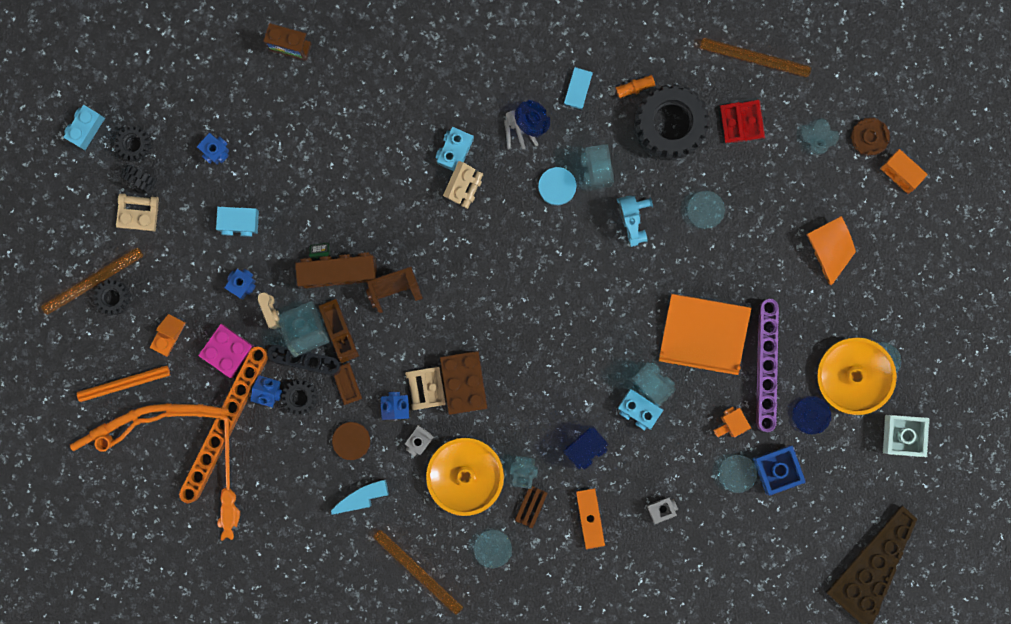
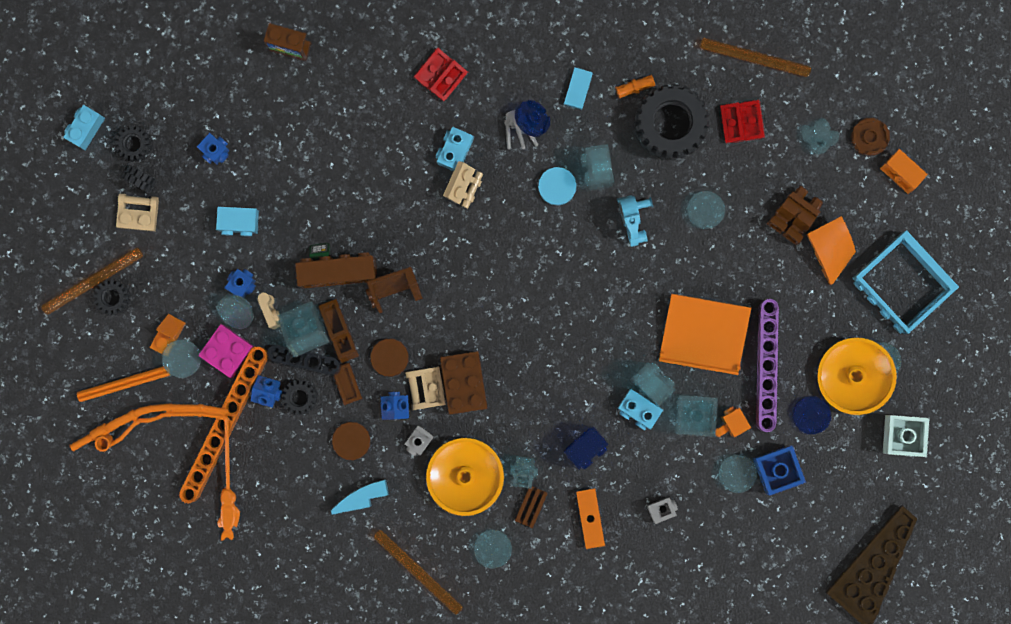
none -> clear light blue tile [162,340,201,378]
none -> clear light blue tile [217,294,255,329]
none -> reddish brown tile [371,339,409,377]
none -> red slope [413,48,468,101]
none -> clear light blue brick [674,395,718,437]
none -> reddish brown hips [767,186,823,245]
none -> medium azure window [852,230,959,334]

